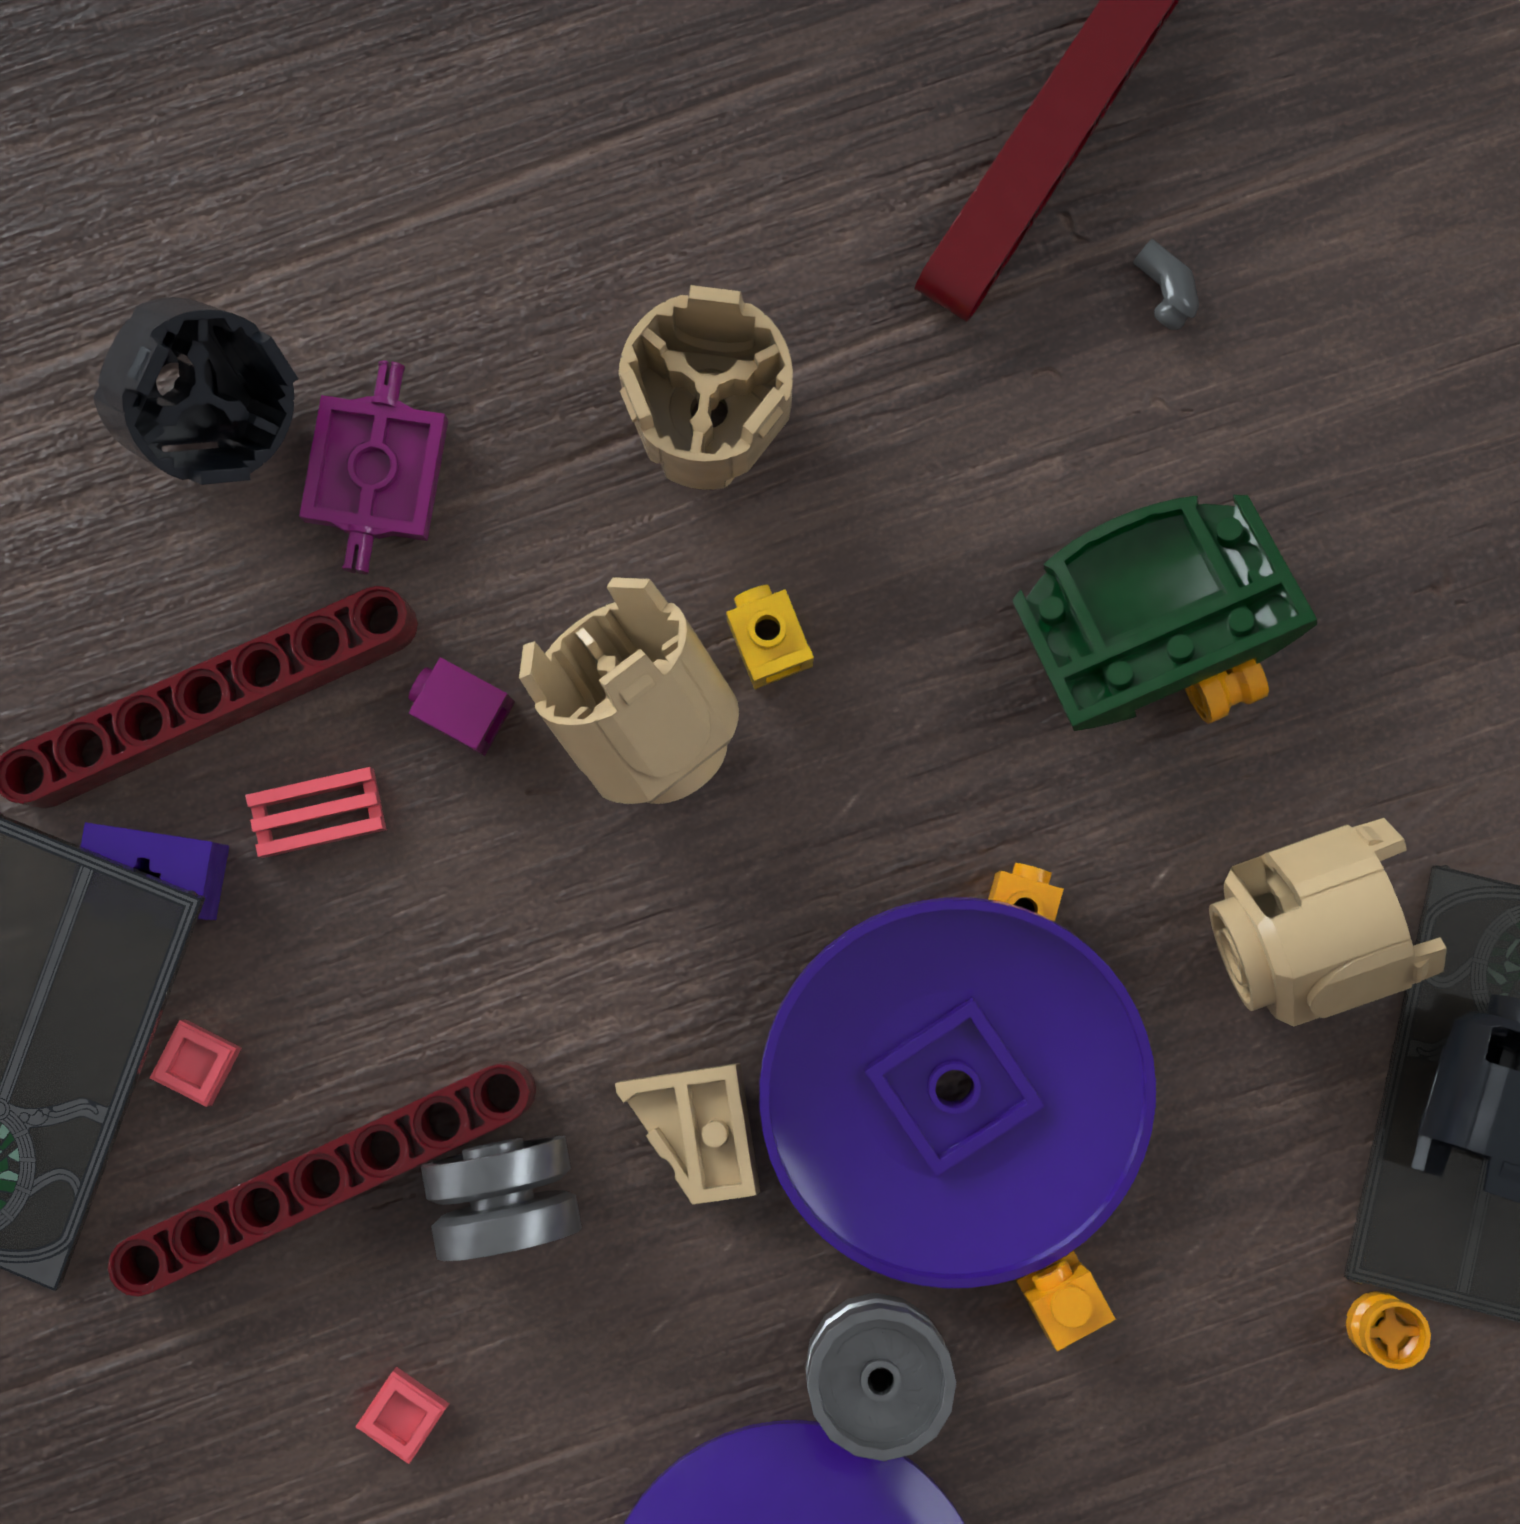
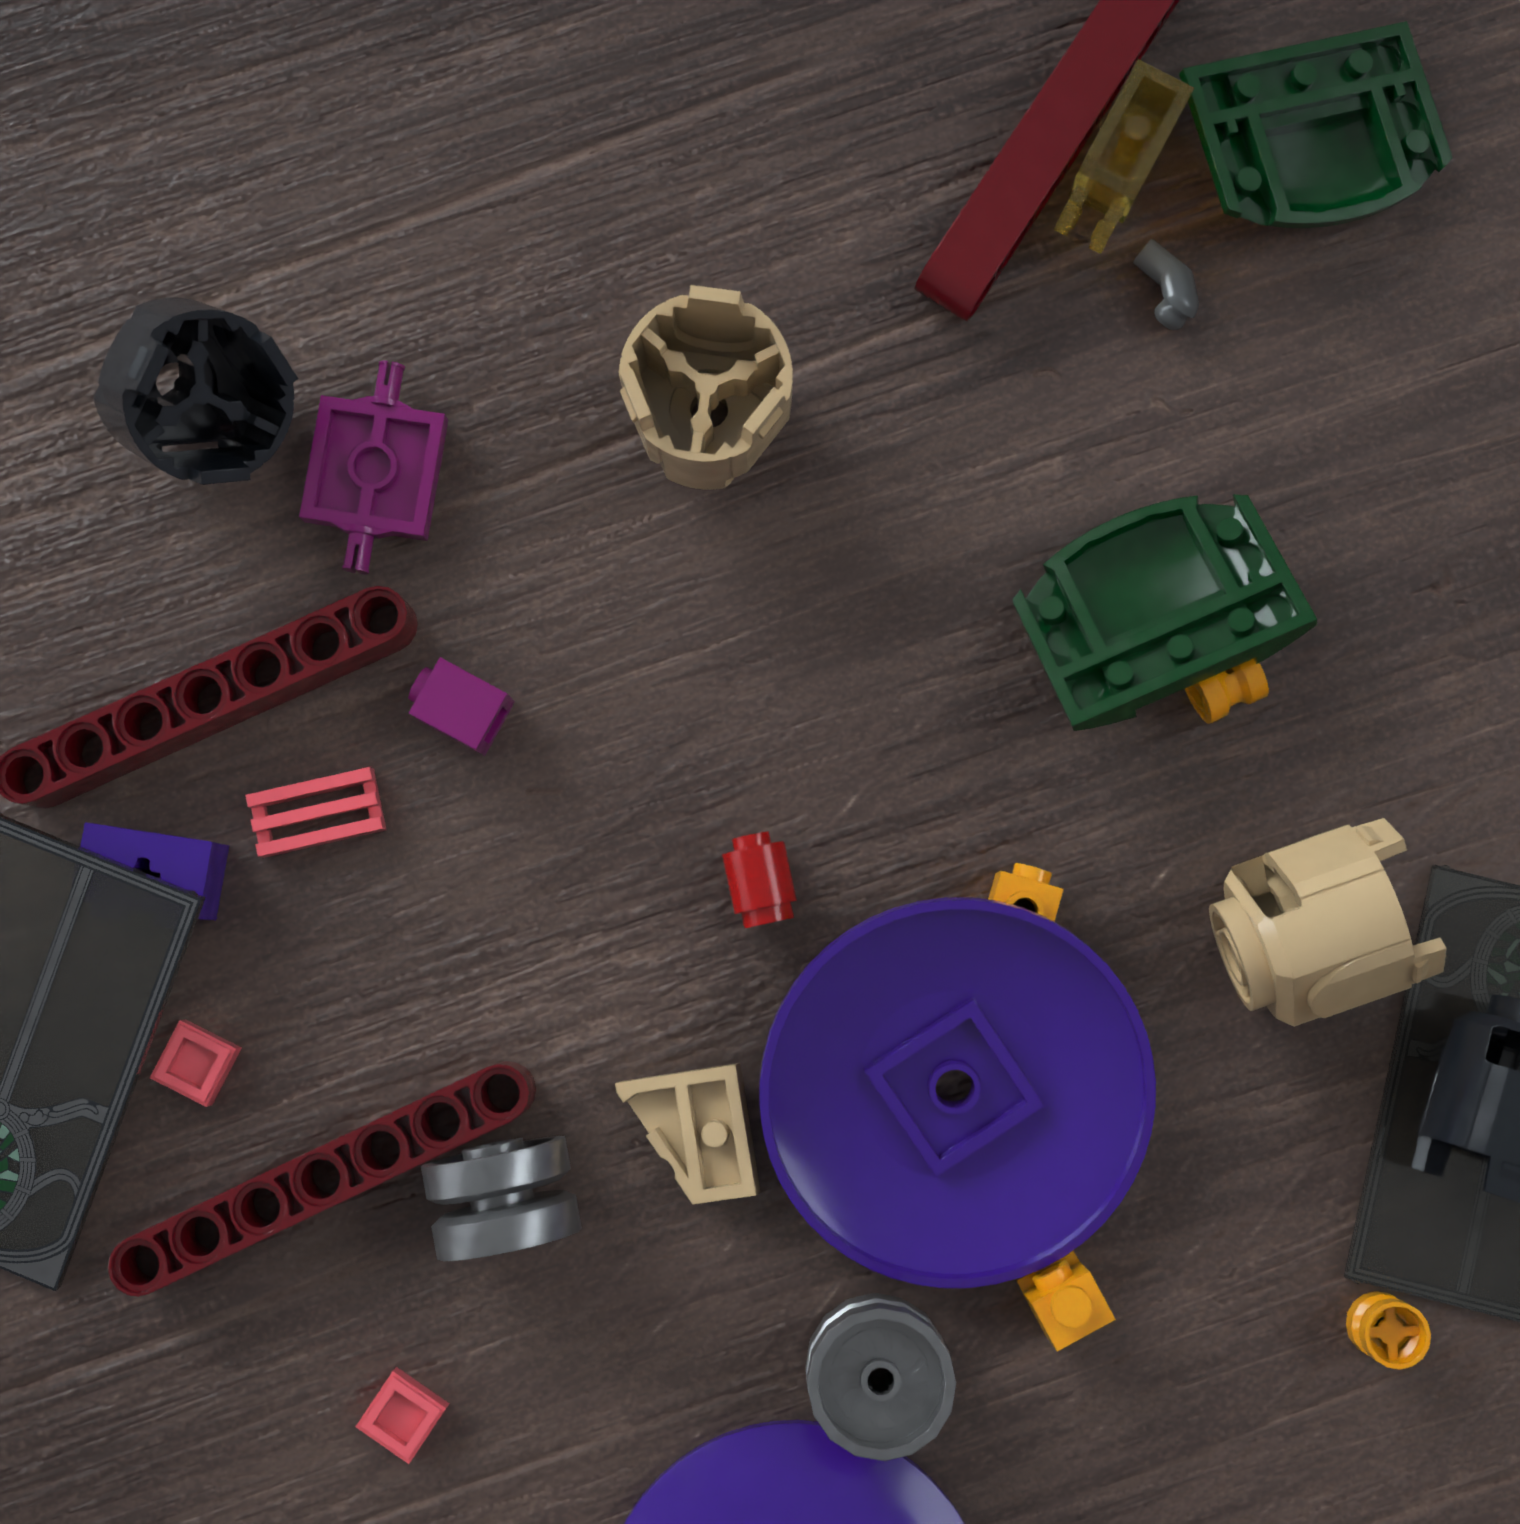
tan piece [519,577,739,804] -> none
yellow brick [726,584,814,690] -> none
none -> red brick [722,831,797,929]
none -> clear yellow hinge [1054,59,1194,254]
none -> dark green slope [1179,21,1453,228]

